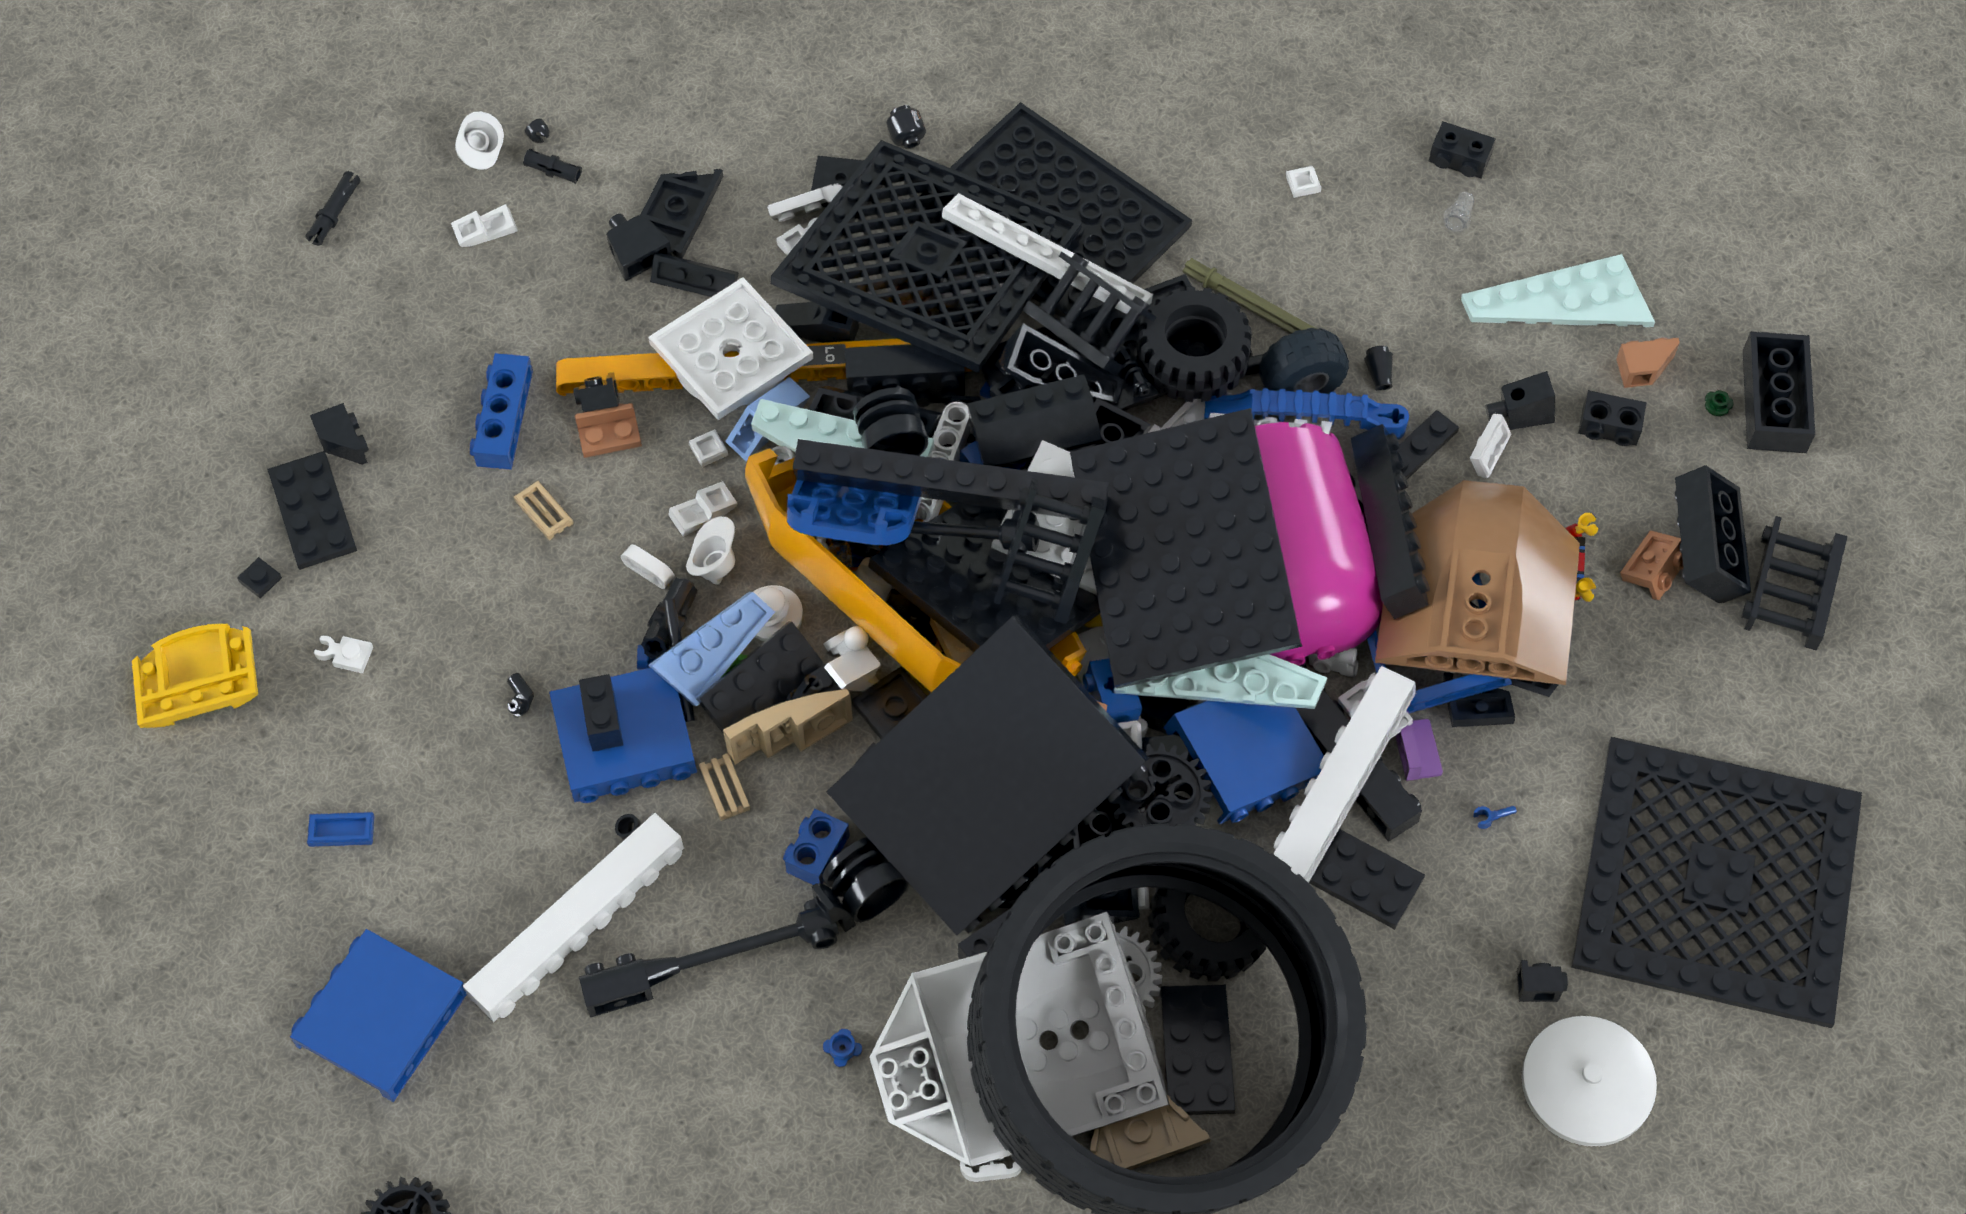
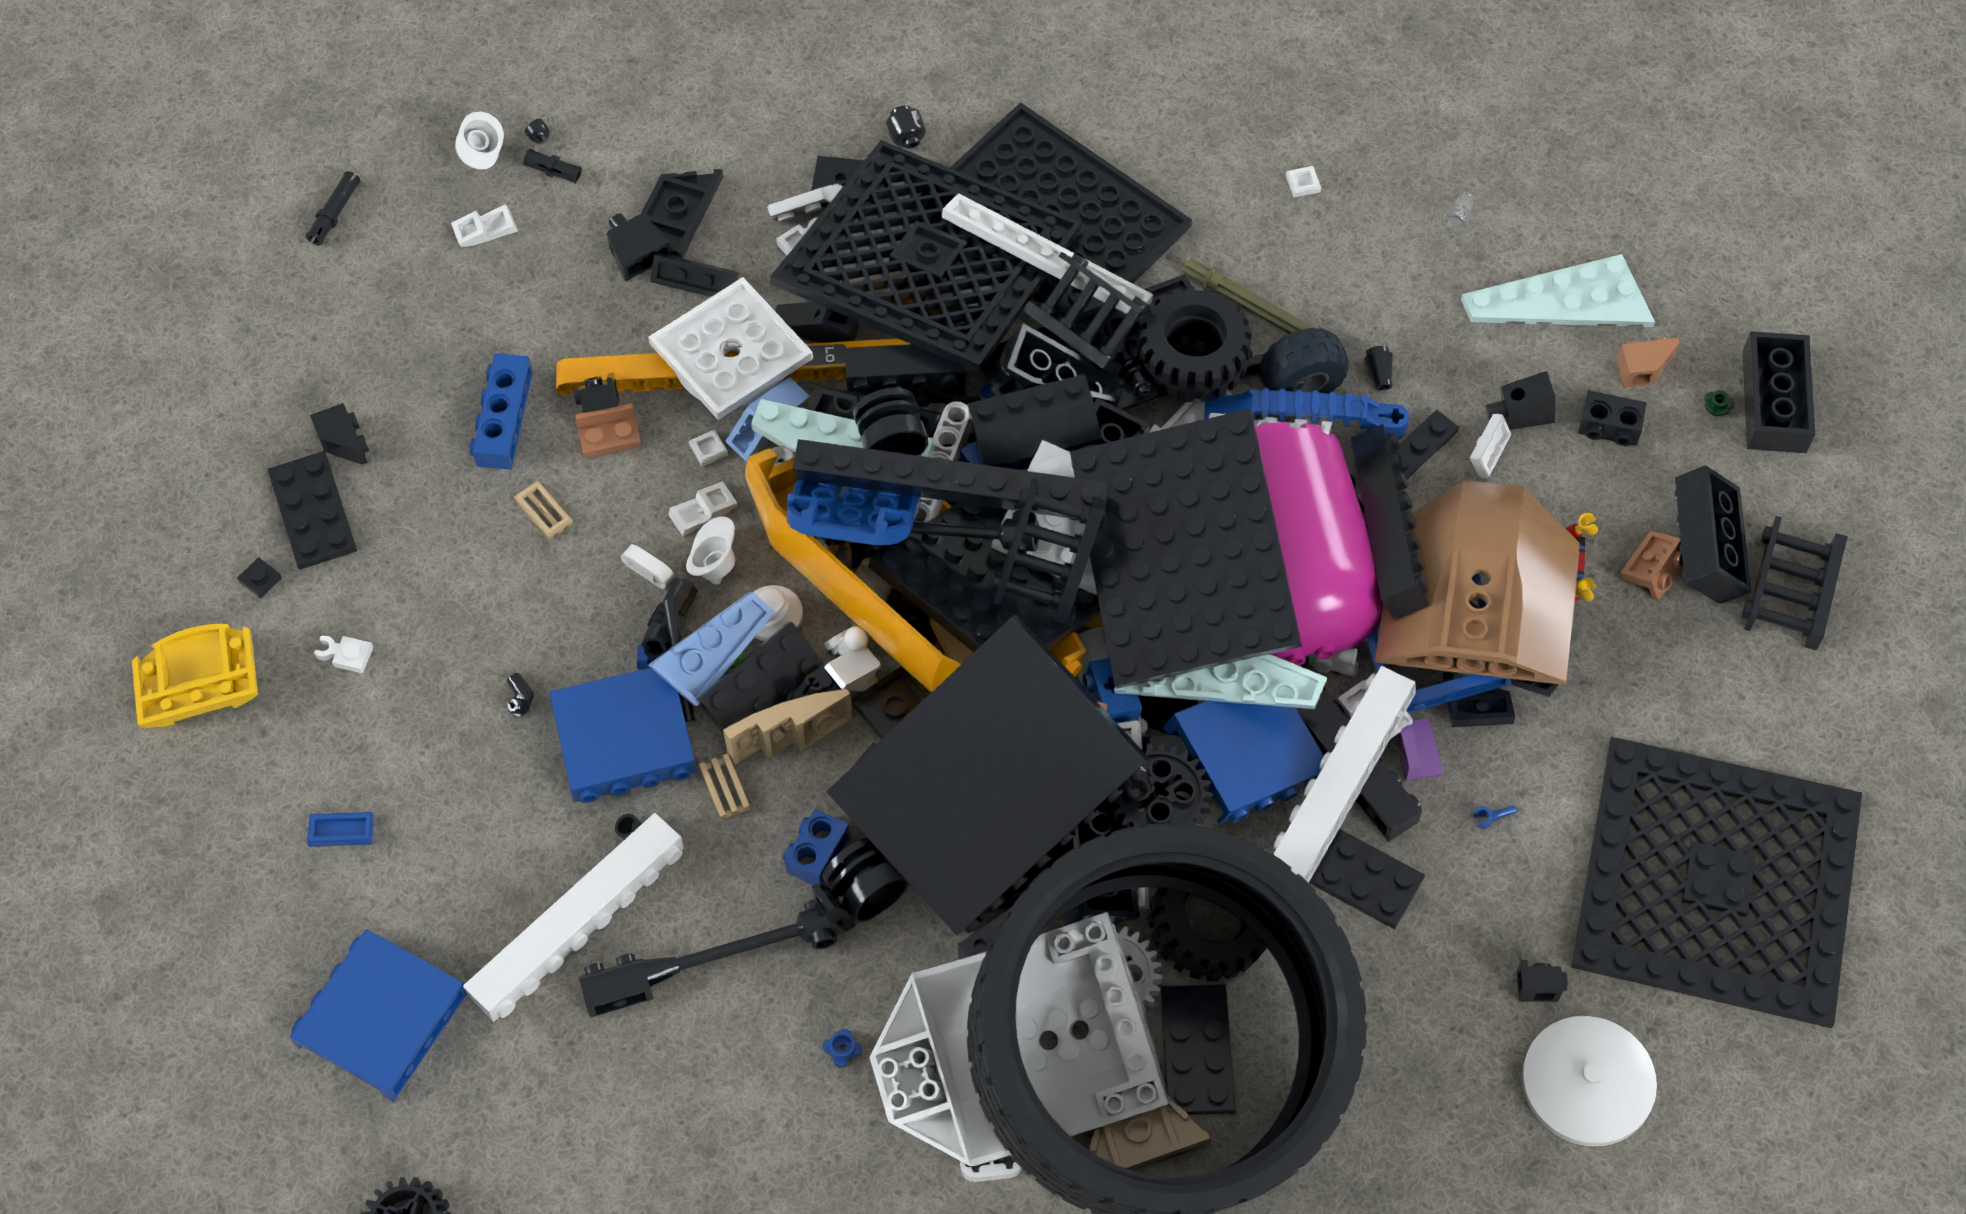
black brick [579,674,624,752] -> none
black brick [1429,121,1496,179] -> none

